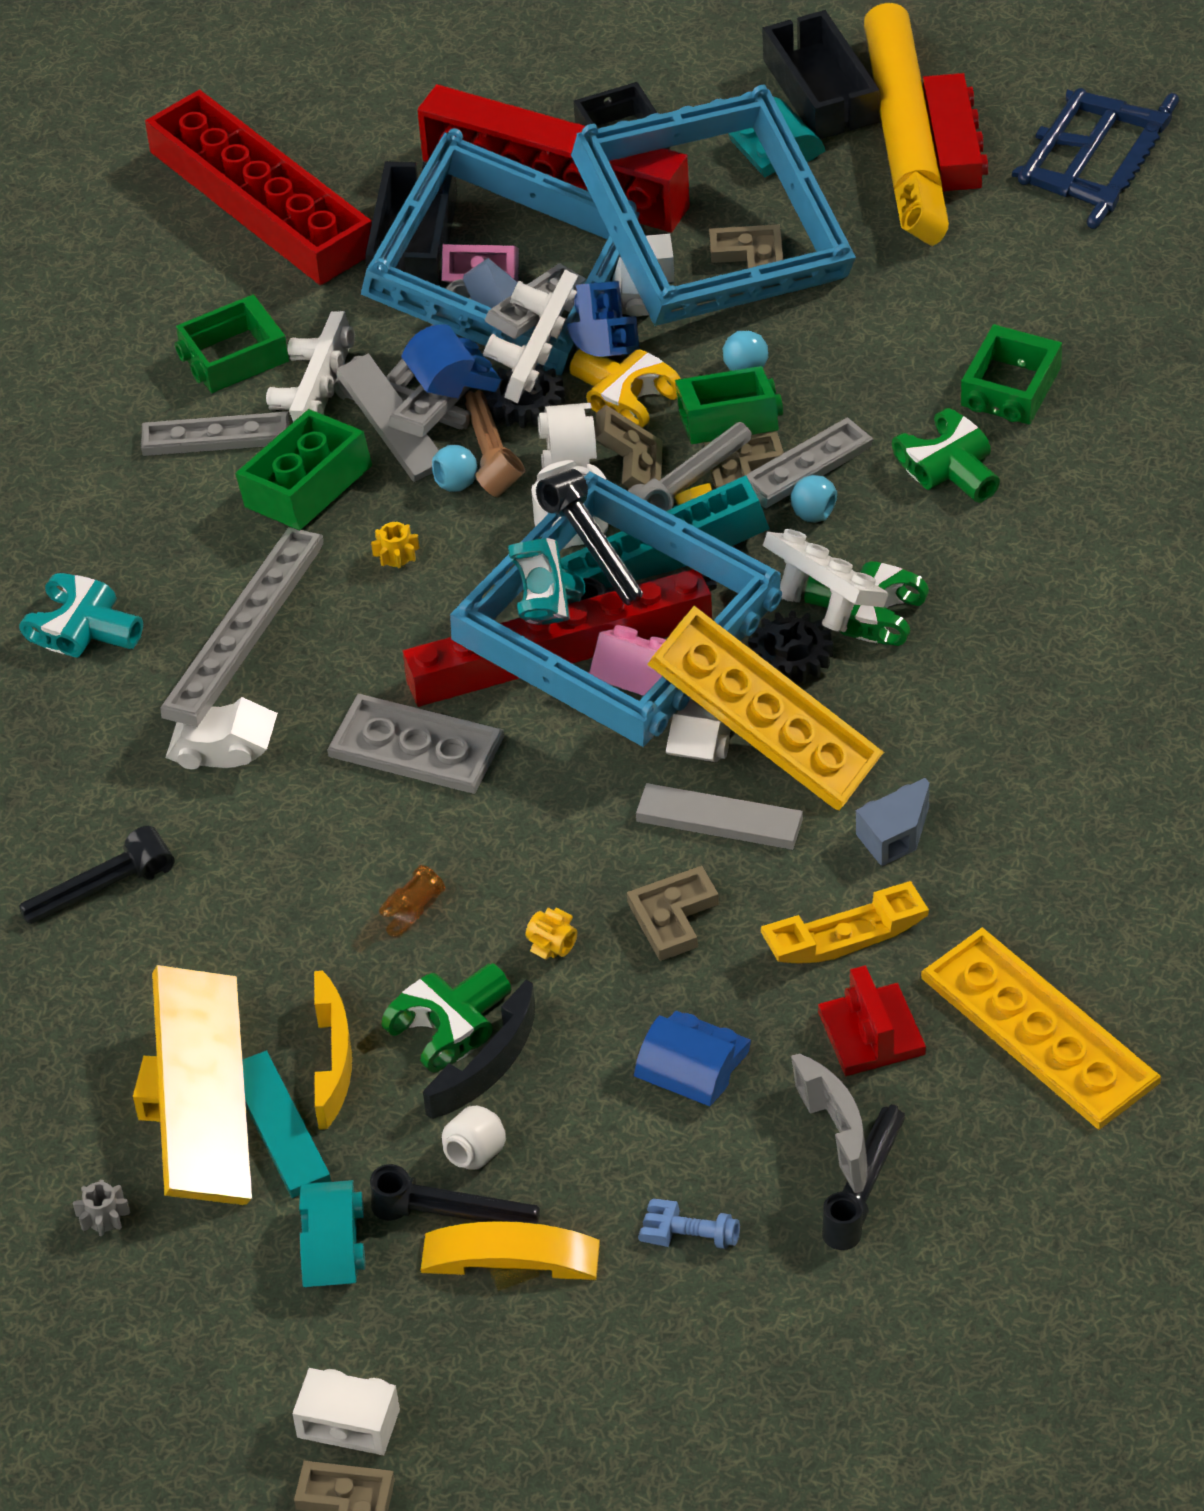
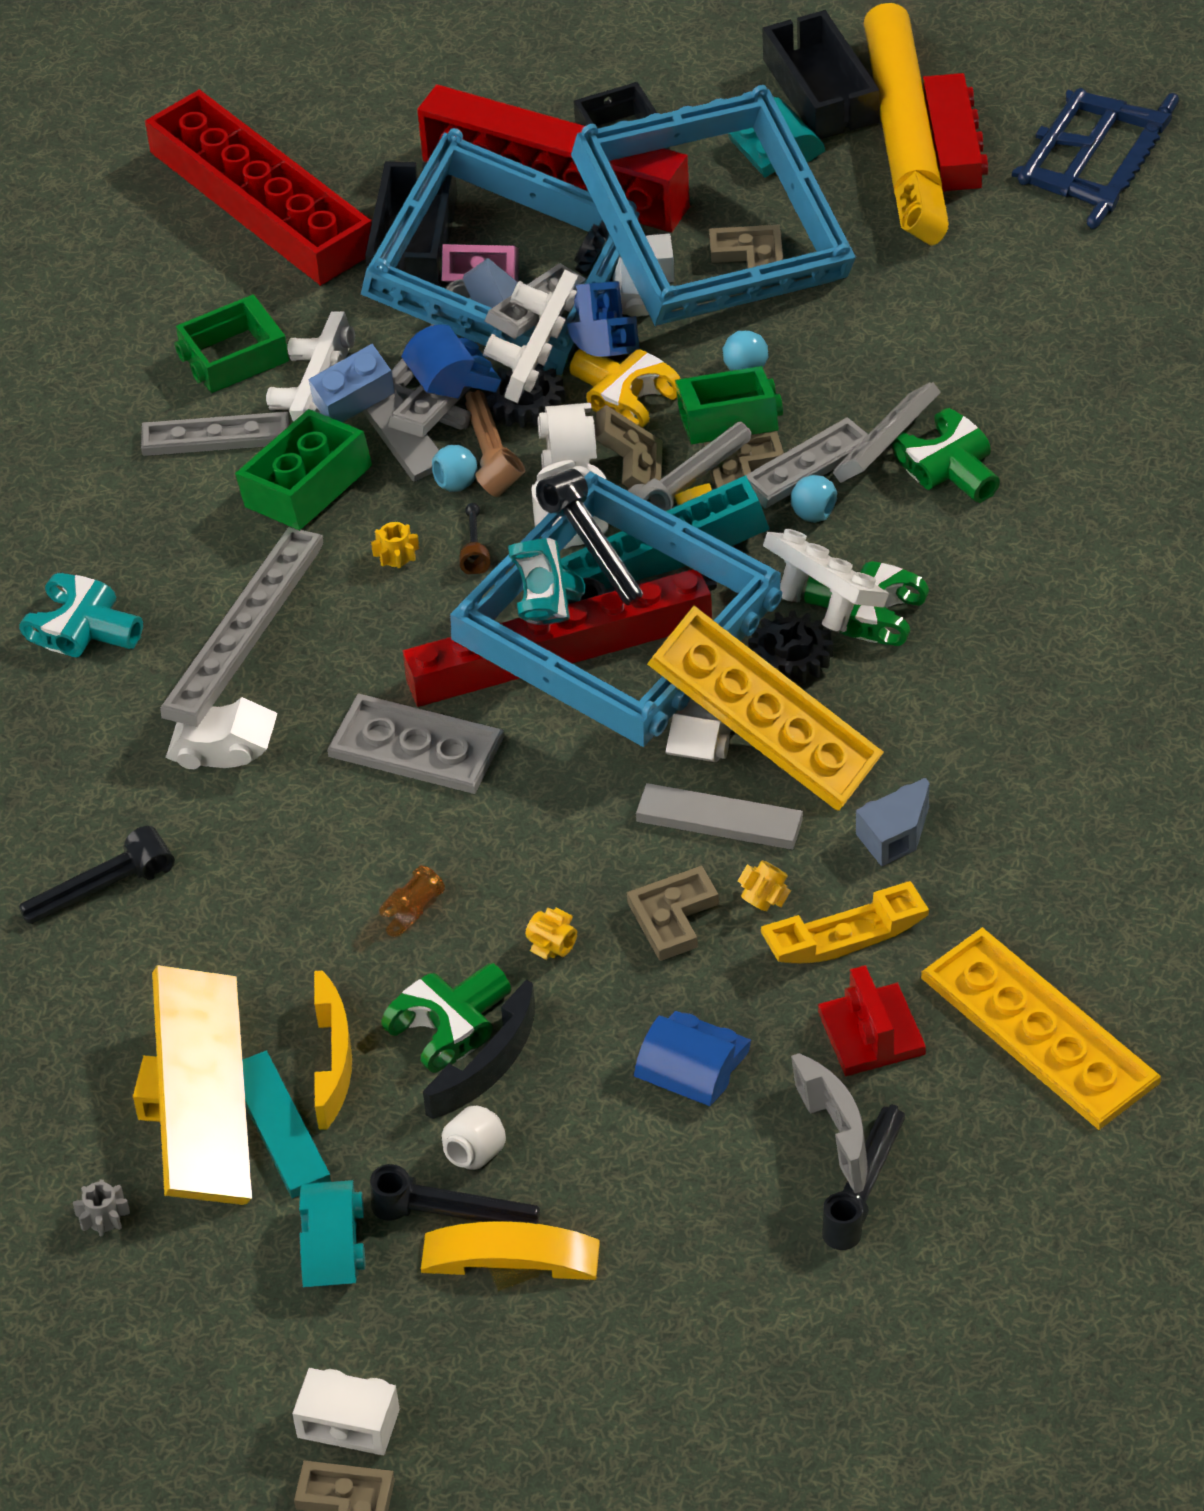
bright pink brick [589,625,666,696] -> none
medium blue hinge [638,1199,740,1249] -> none
green window [961,324,1062,425] -> none
none -> medium blue brick [308,344,395,422]
none -> reddish brown hinge [459,503,490,574]
none -> black gear [573,220,609,274]
none -> yellow gear [738,860,791,912]
none -> light grey tile [833,382,941,483]

